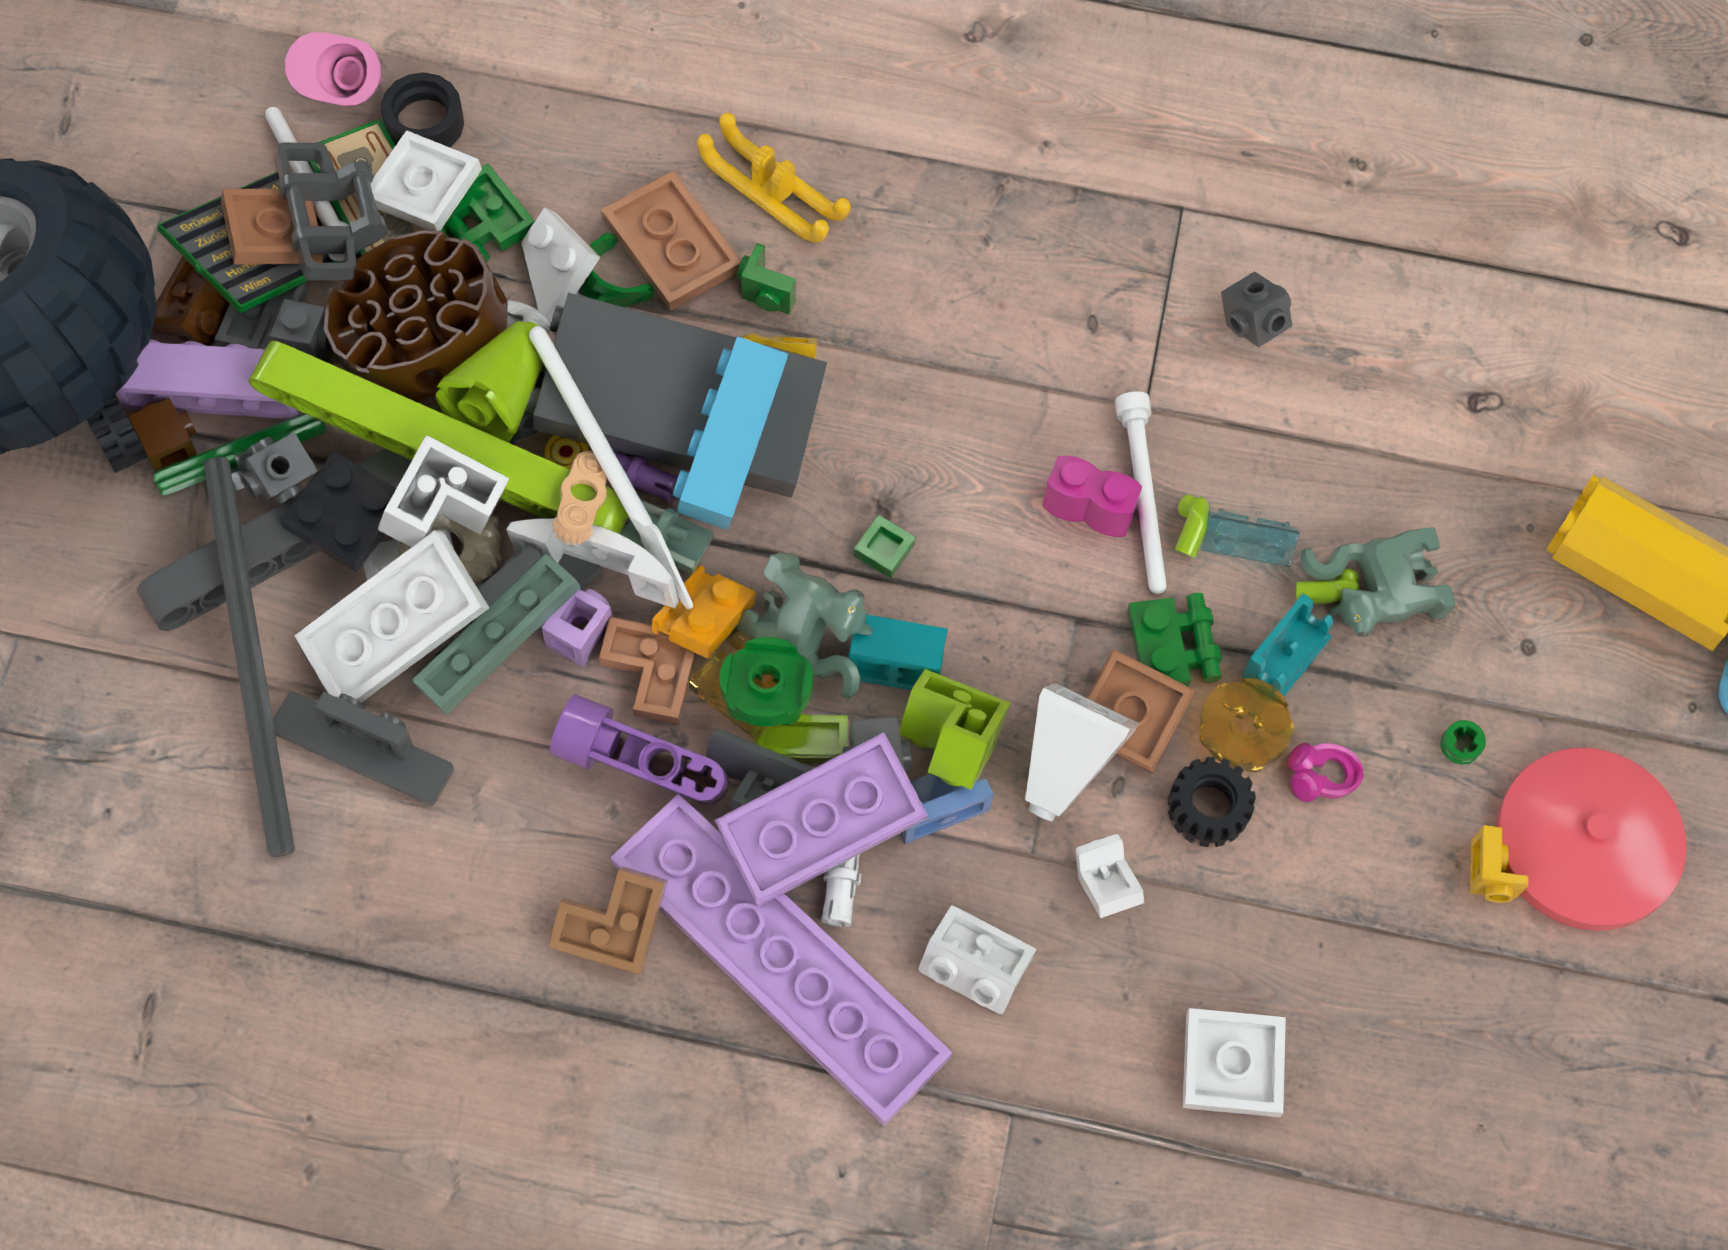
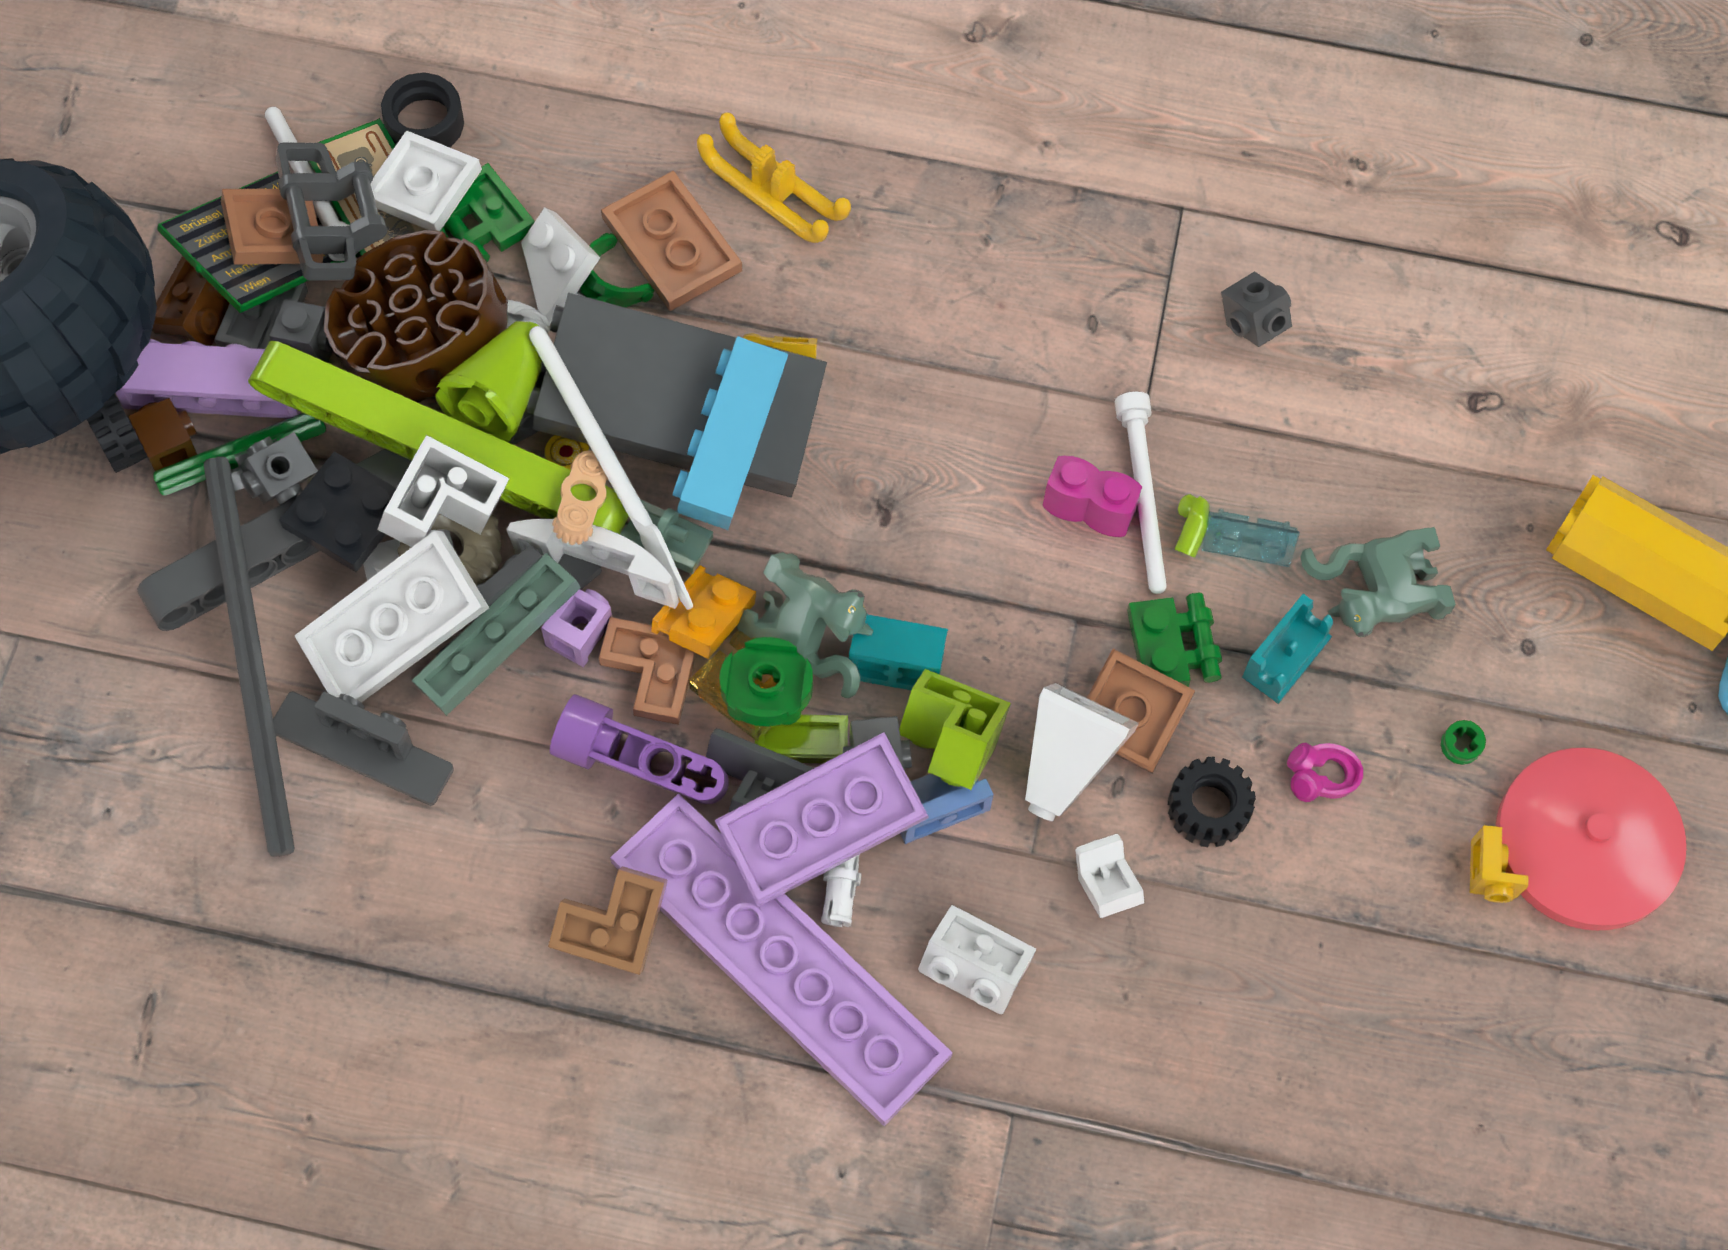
bright pink piece [285,32,382,106] -> none
medium lavender pin [613,451,678,503] -> none
green bracket [737,243,796,315] -> none
plate [853,515,916,579] -> none
white plate [1182,1008,1286,1117] -> none
clear yellow plate [1199,678,1294,772] -> none
lime arm [1296,568,1361,604] -> none

